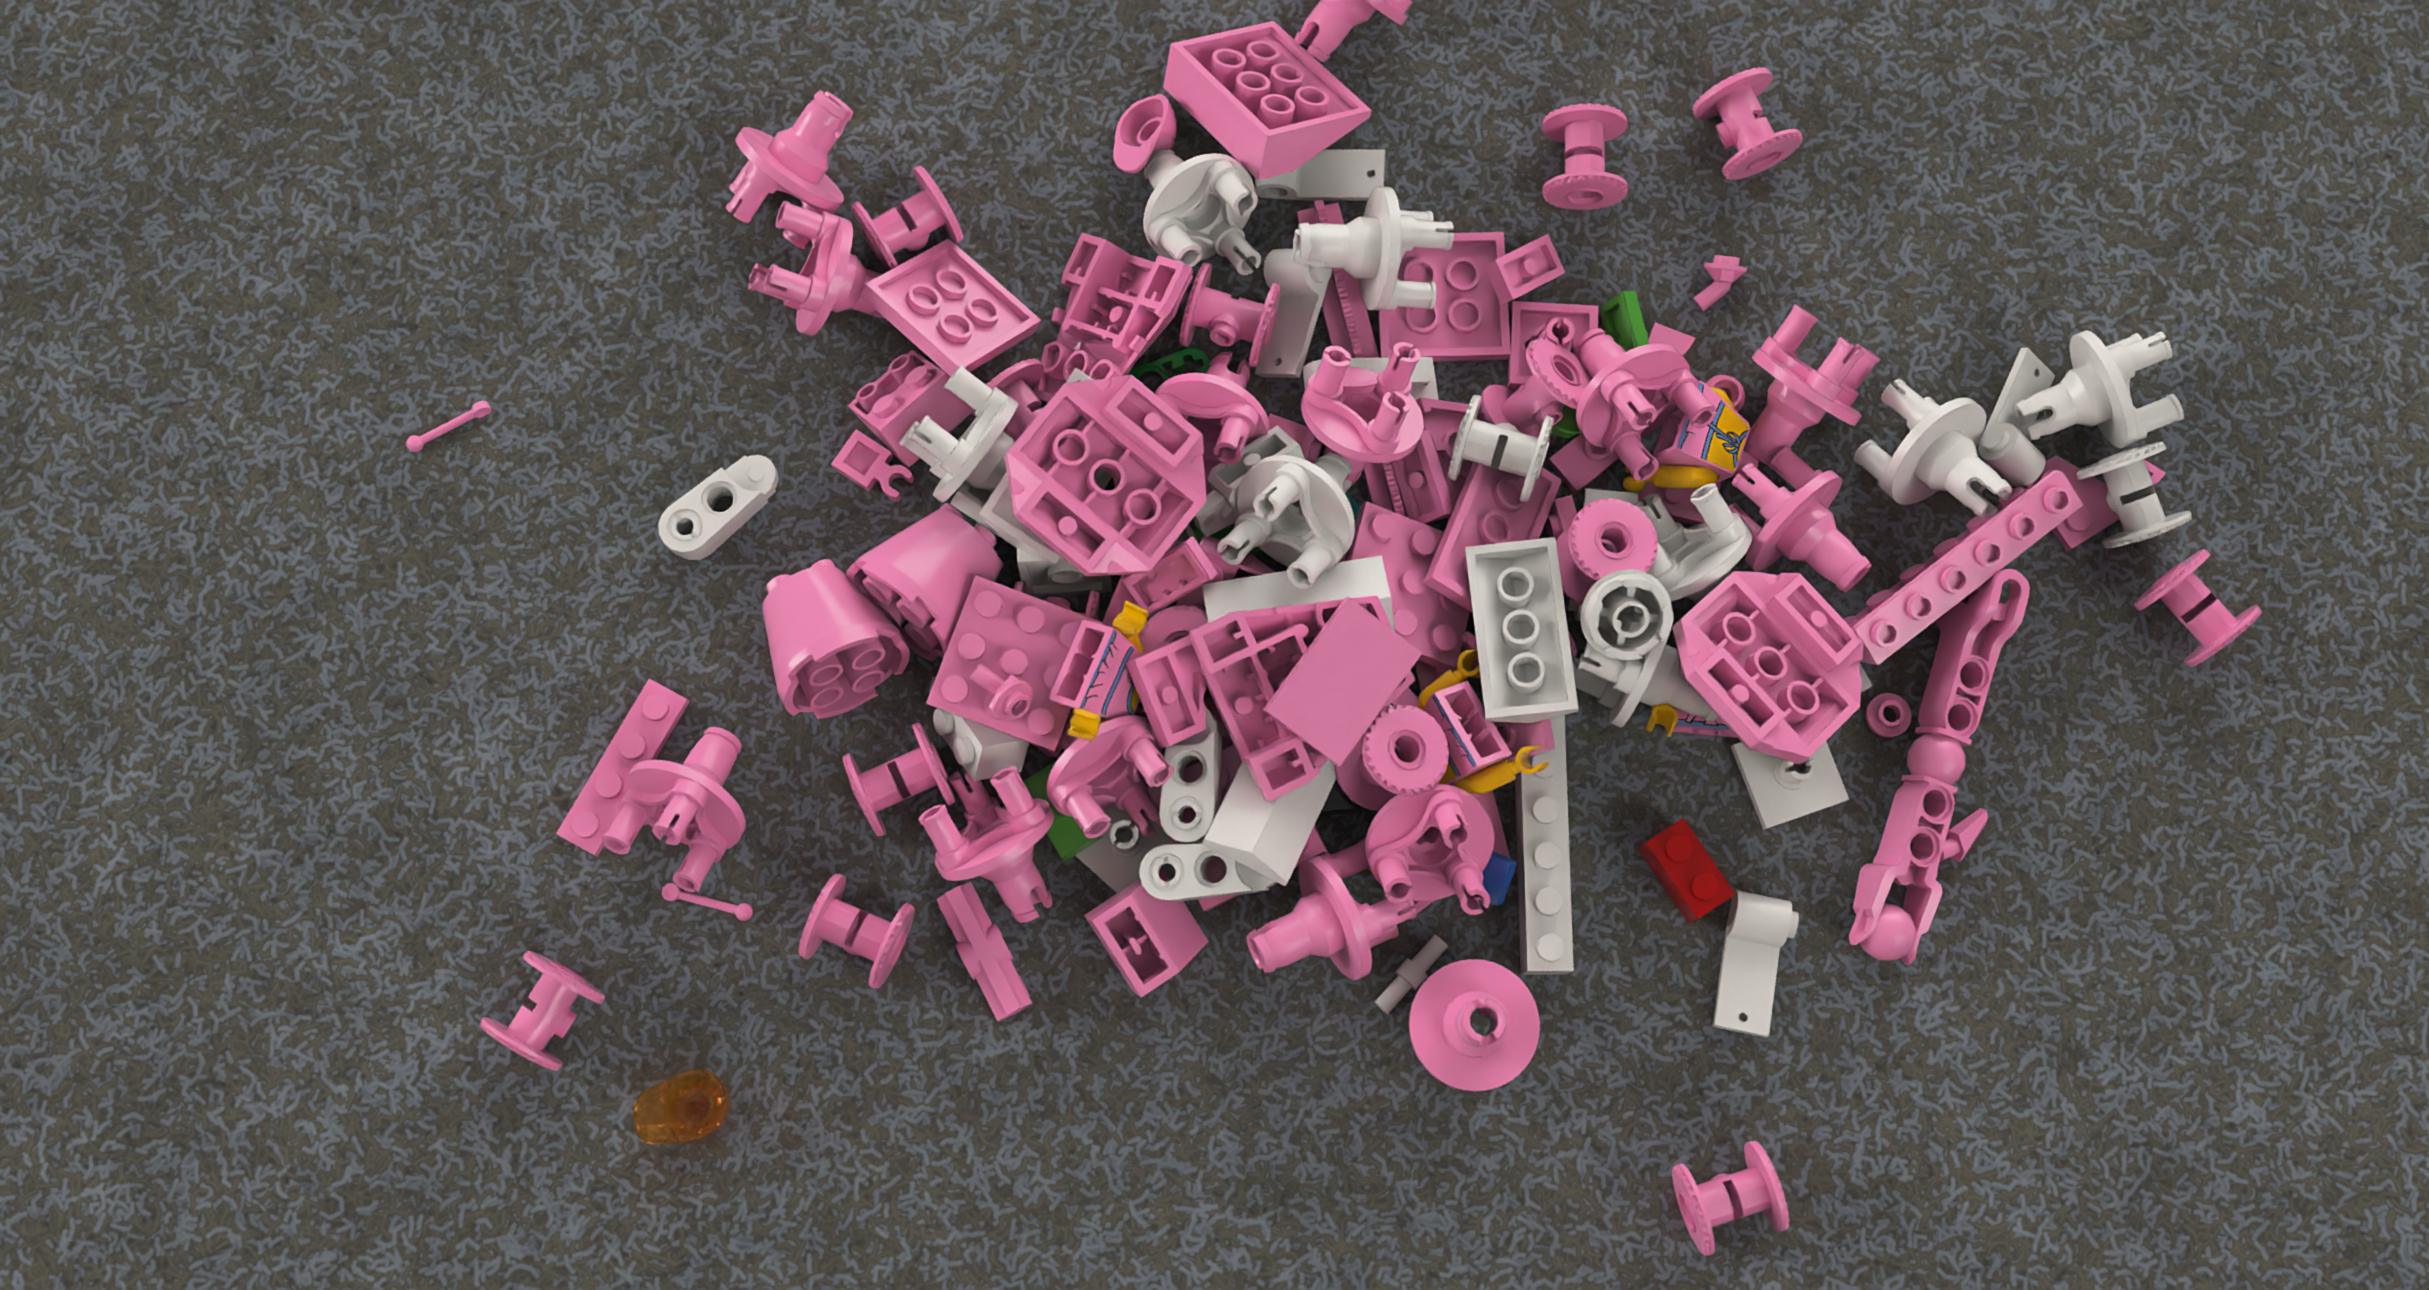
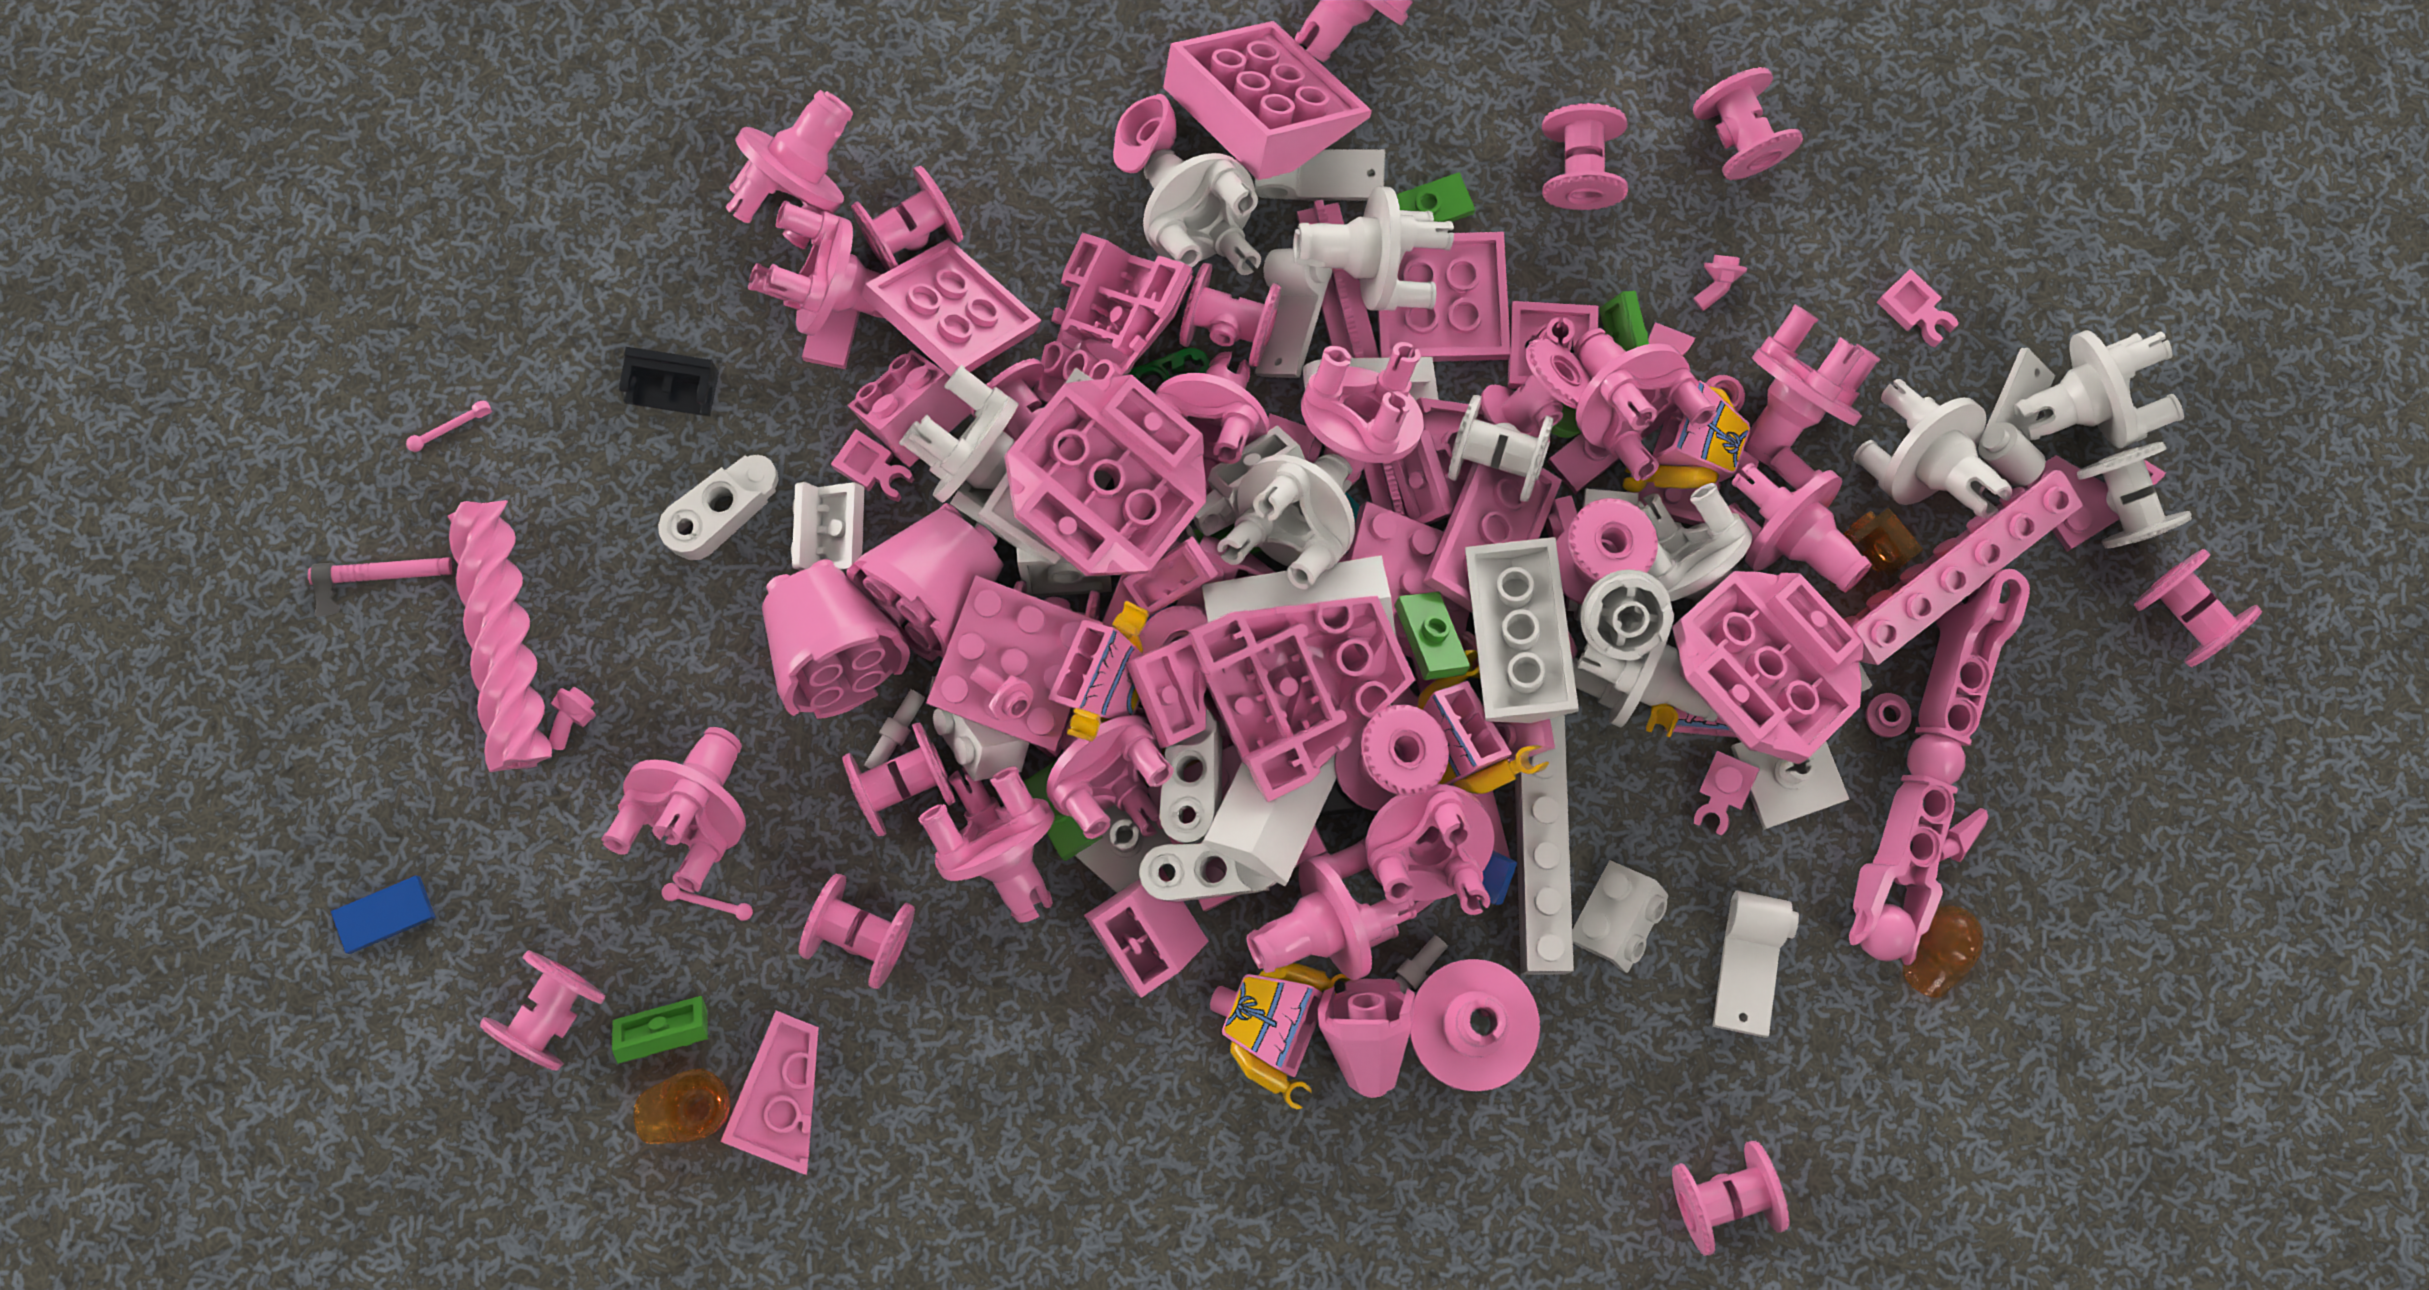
bright pink plate [556,679,690,857] -> none
bright pink piece [936,881,1033,1022] -> none
bright pink tile [1263,597,1422,766] -> none
bright pink plate [1484,234,1565,305] -> none
red brick [1637,817,1736,923] -> none
none -> bright pink piece [308,557,452,617]
none -> blue tile [331,875,436,954]
none -> bright pink piece [447,501,552,772]
none -> bright pink plate [549,687,596,750]
none -> bright green plate [612,996,708,1064]
none -> black hinge [619,347,719,417]
none -> bright pink wing [720,1010,819,1175]
none -> white bracket [791,482,865,574]
none -> bright pink tile [802,309,860,370]
none -> white bar [864,689,926,769]
none -> torso [1210,962,1351,1109]
none -> bright pink cone [1317,979,1415,1098]
none -> bright green plate [1394,592,1470,680]
none -> bright green plate [1396,172,1475,222]
none -> white bracket [1572,860,1668,973]
none -> bright pink plate [1694,751,1760,836]
none -> clear orange bracket [1843,507,1923,577]
none -> bright pink plate [1877,269,1959,347]
none -> clear orange piece [1902,905,1985,998]

